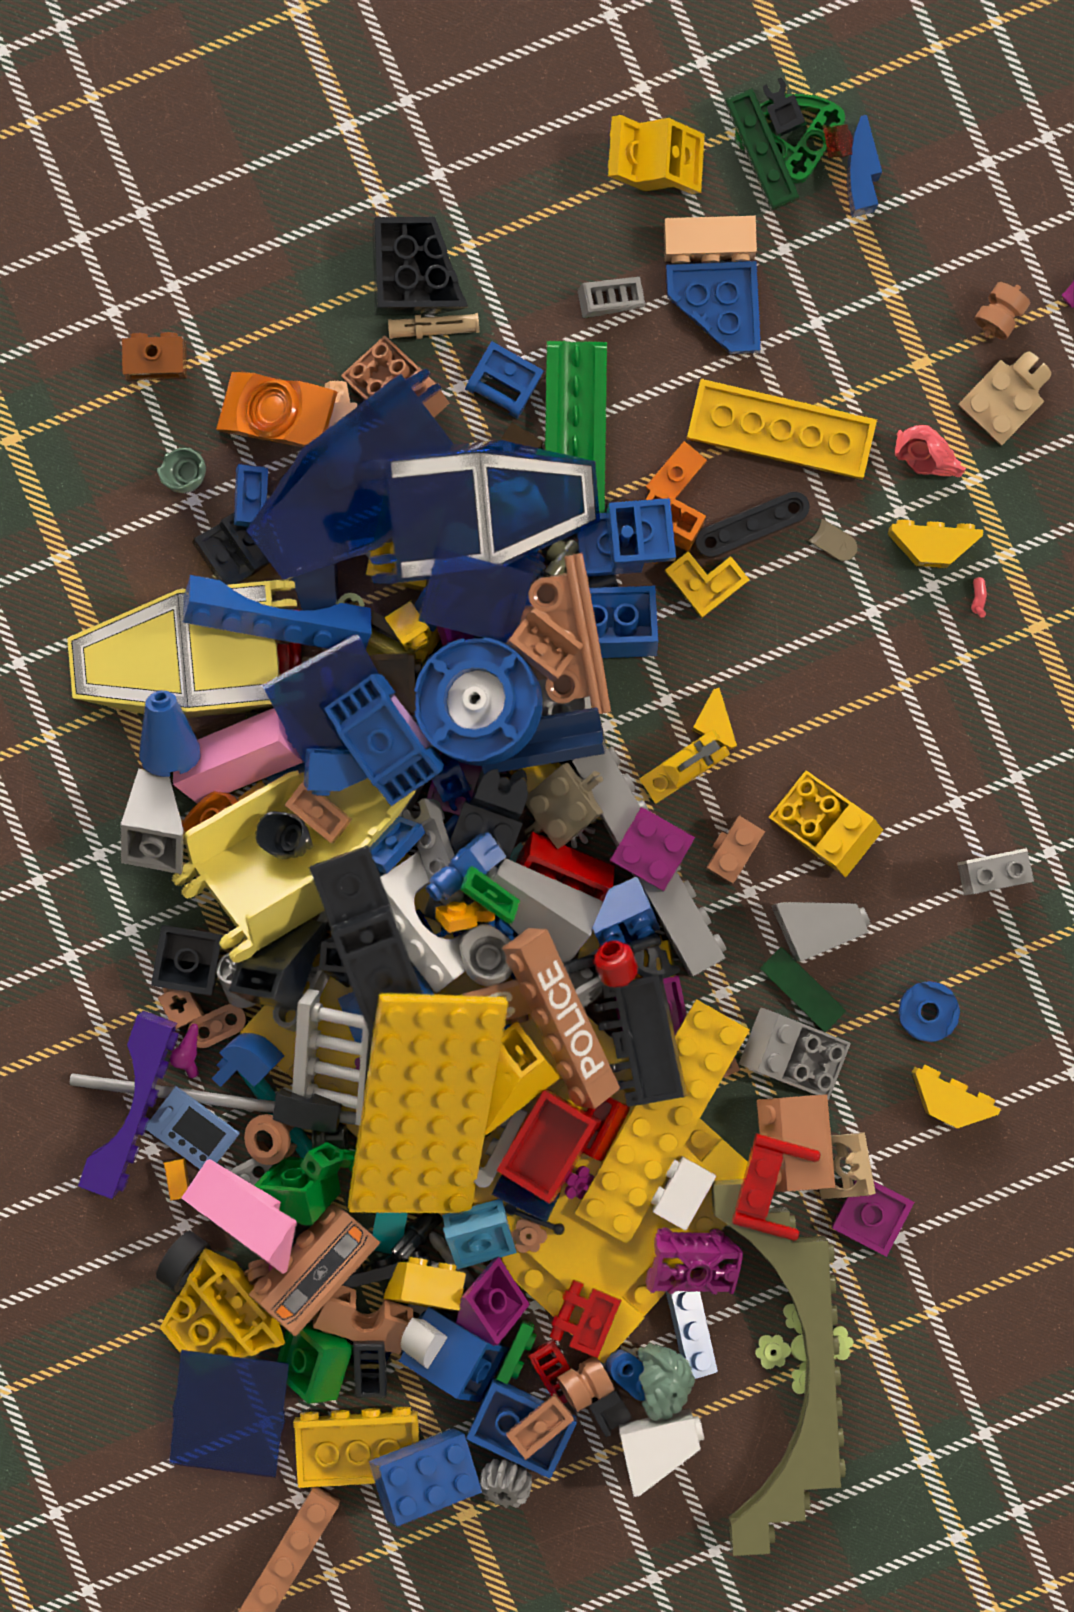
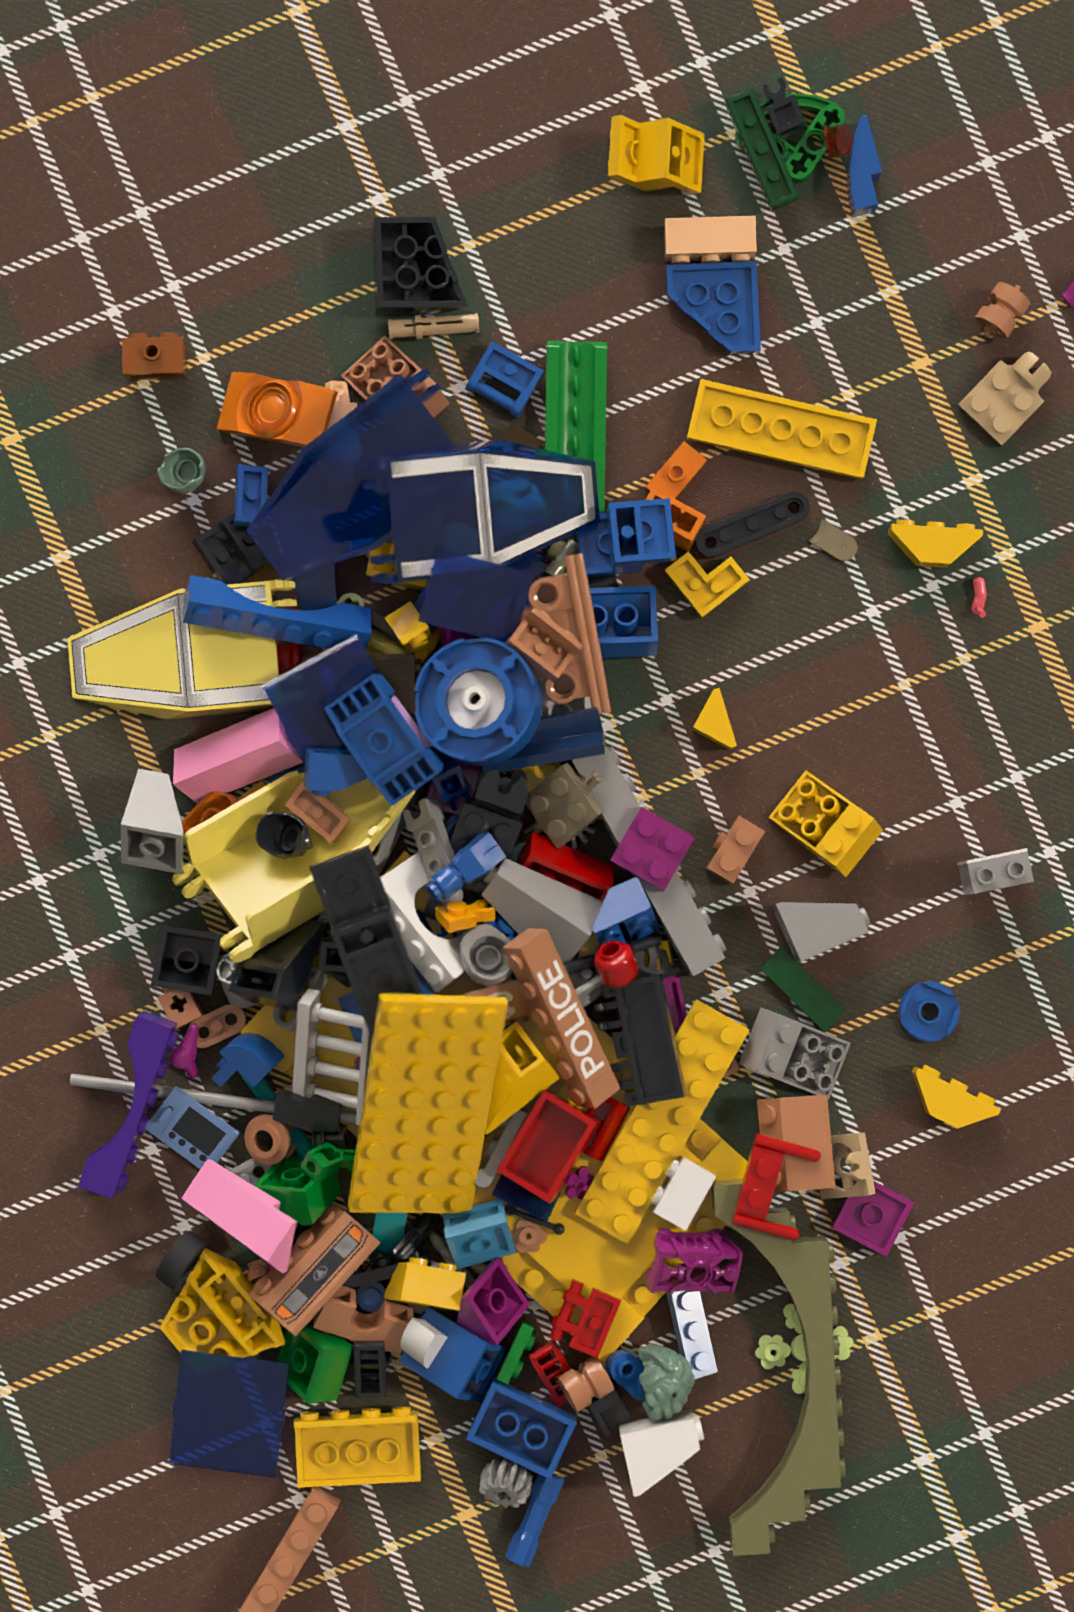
blue cone [139,690,200,777] -> none
light orange piece [164,1158,190,1201] -> none
blue brick [369,1428,482,1526] -> none
blue panel [370,816,425,877] -> none
green slope [461,865,520,925] -> none
nougat plate [506,1394,574,1459] -> none
light grey slope [578,277,645,318] -> none
yellow plate [639,730,730,804] -> none
coral hair [895,425,966,477] -> none
none -> blue plate [356,1282,386,1312]
none -> blue axle [505,1473,564,1567]

